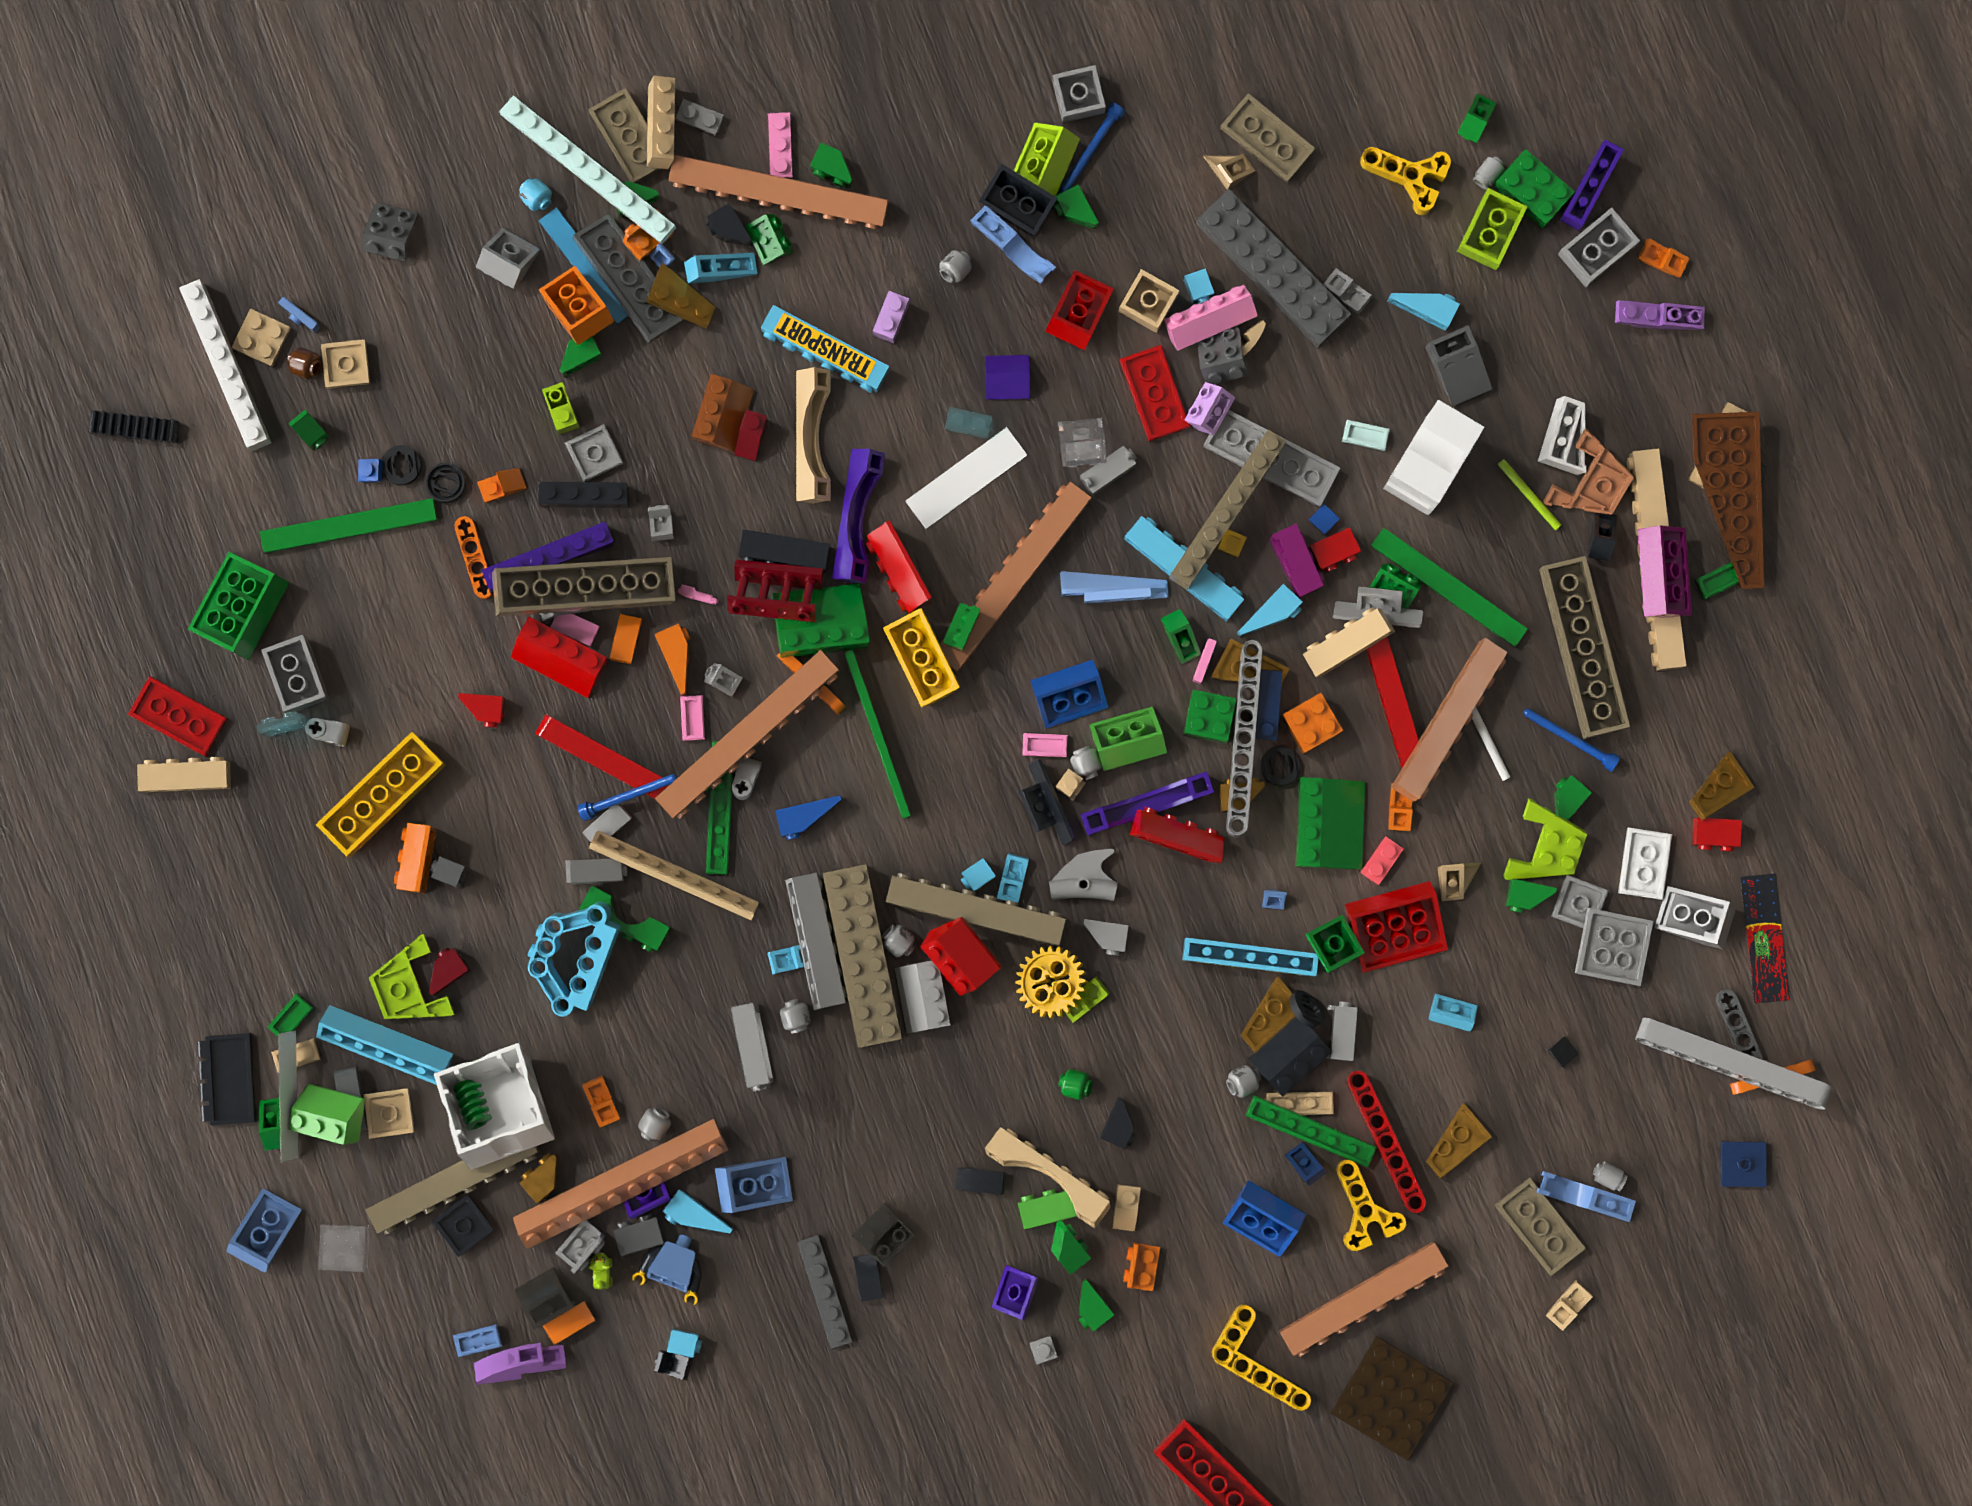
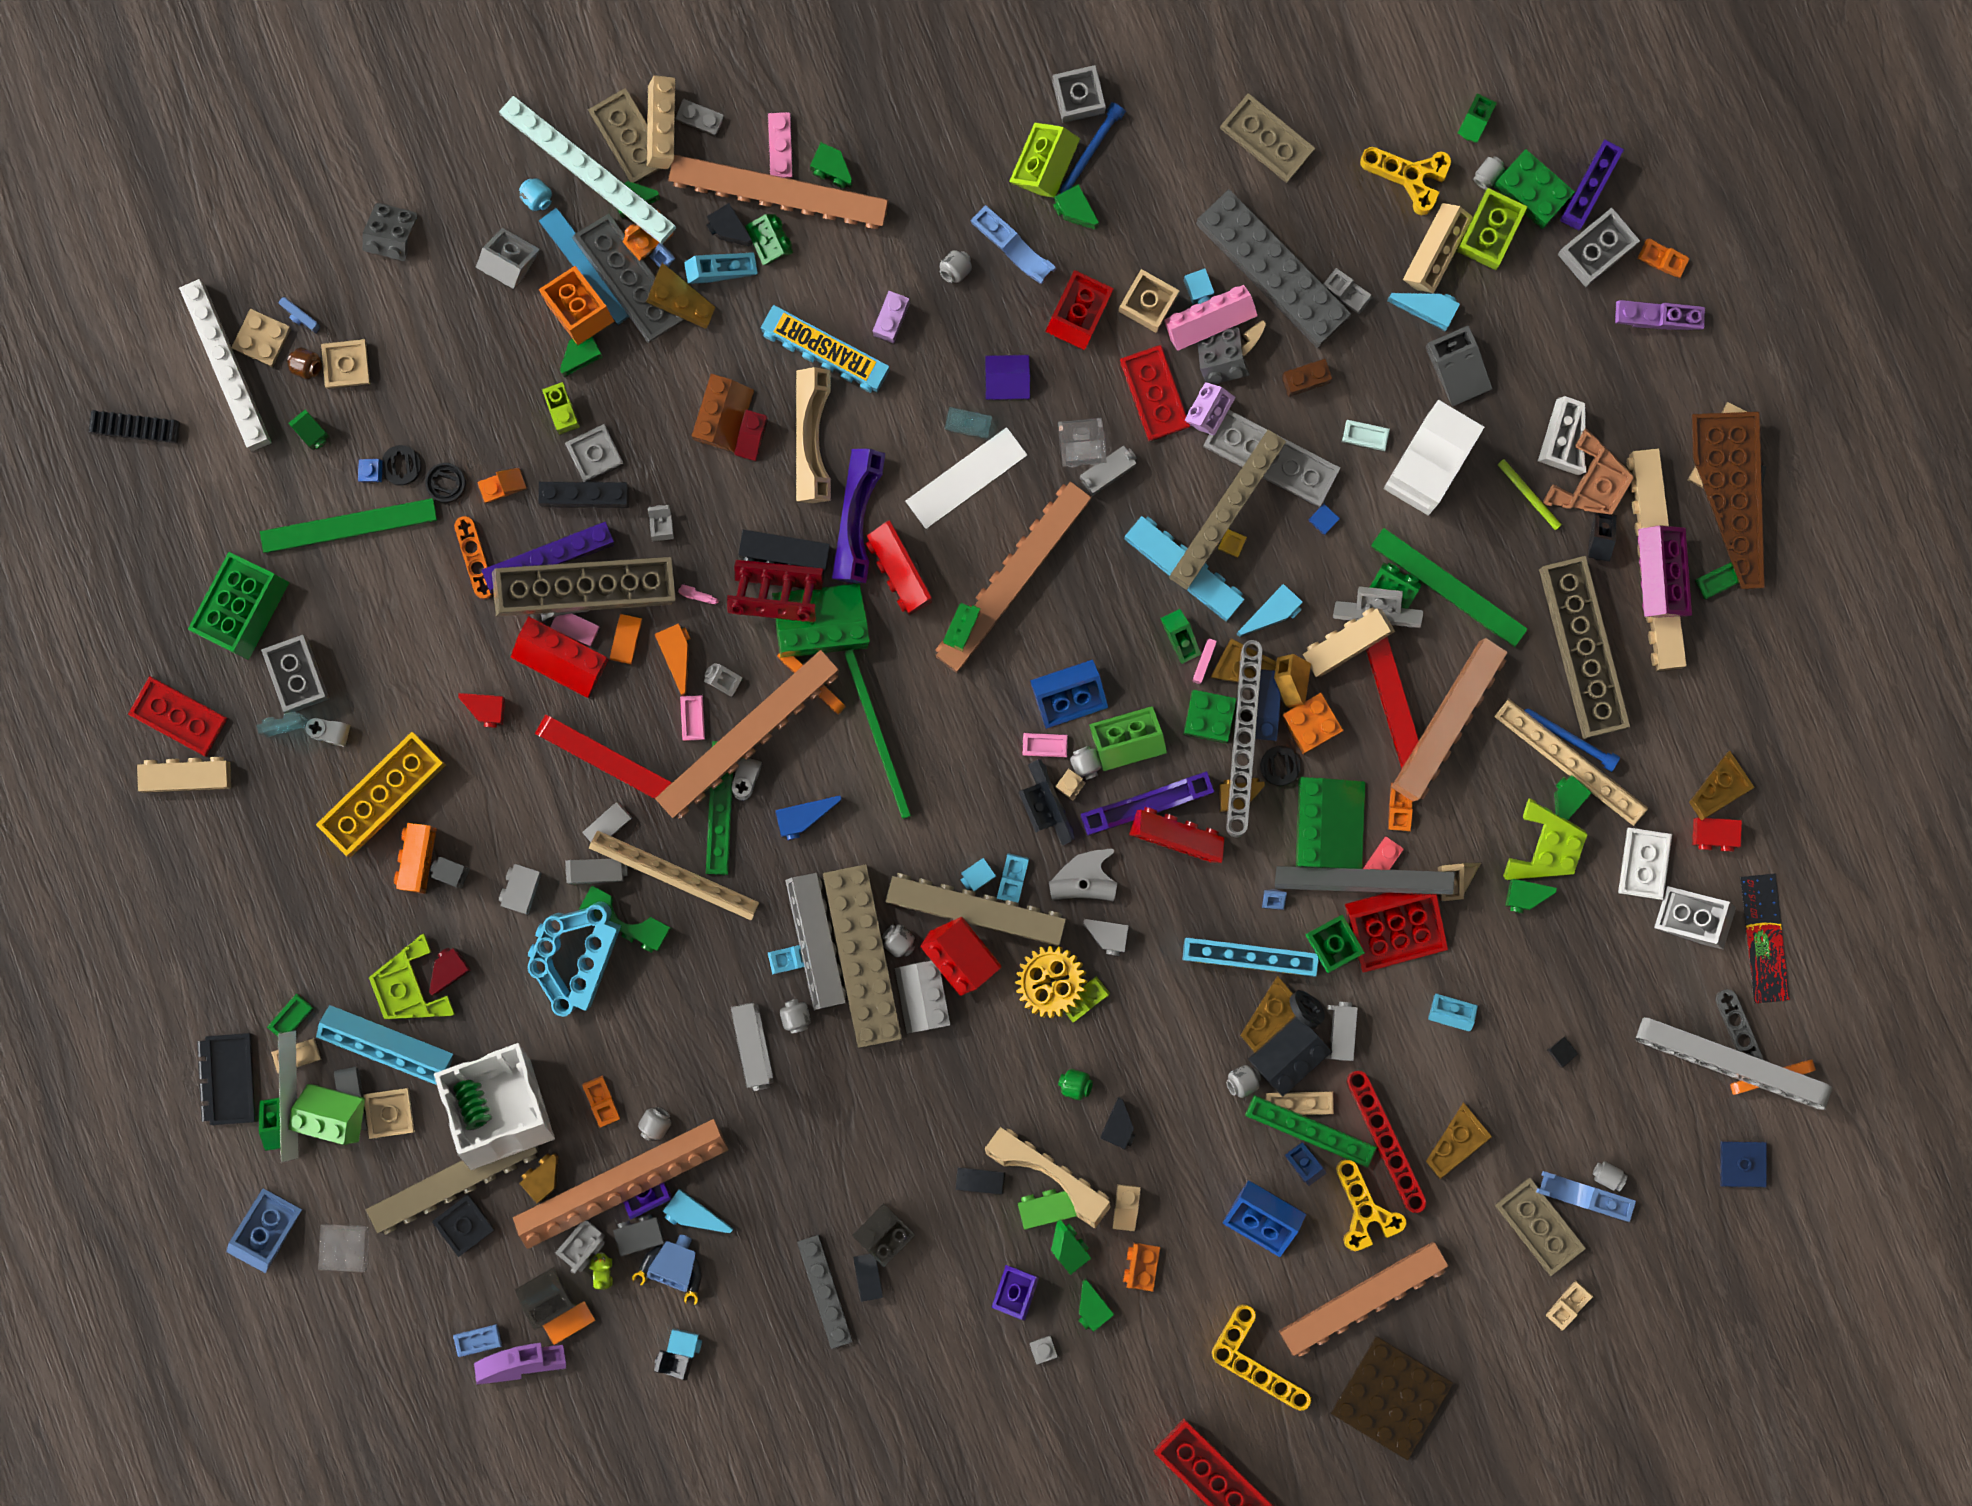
blue piece [578,774,677,821] -> none
medium blue slope [715,1157,793,1213] -> none
yellow slope [883,608,961,707] -> none
black slope [979,163,1058,236] -> none
light blue wedge [1060,571,1169,604] -> none
tan slope [1203,154,1255,190] -> none
magenta wedge [1269,523,1325,599] -> none
red brick [1308,527,1361,573] -> none
white bar [1471,707,1510,781] -> none
light grey tile [1551,875,1609,928] -> none
light grey plate [1575,908,1653,986] -> none
none -> light grey brick [499,864,542,915]
none -> pearl gold slope [1274,654,1311,708]
none -> dark grey tile [1275,866,1455,895]
none -> reddish brown brick [1282,359,1332,397]
none -> tan brick [1403,203,1473,294]
none -> tan tile [1494,699,1648,826]

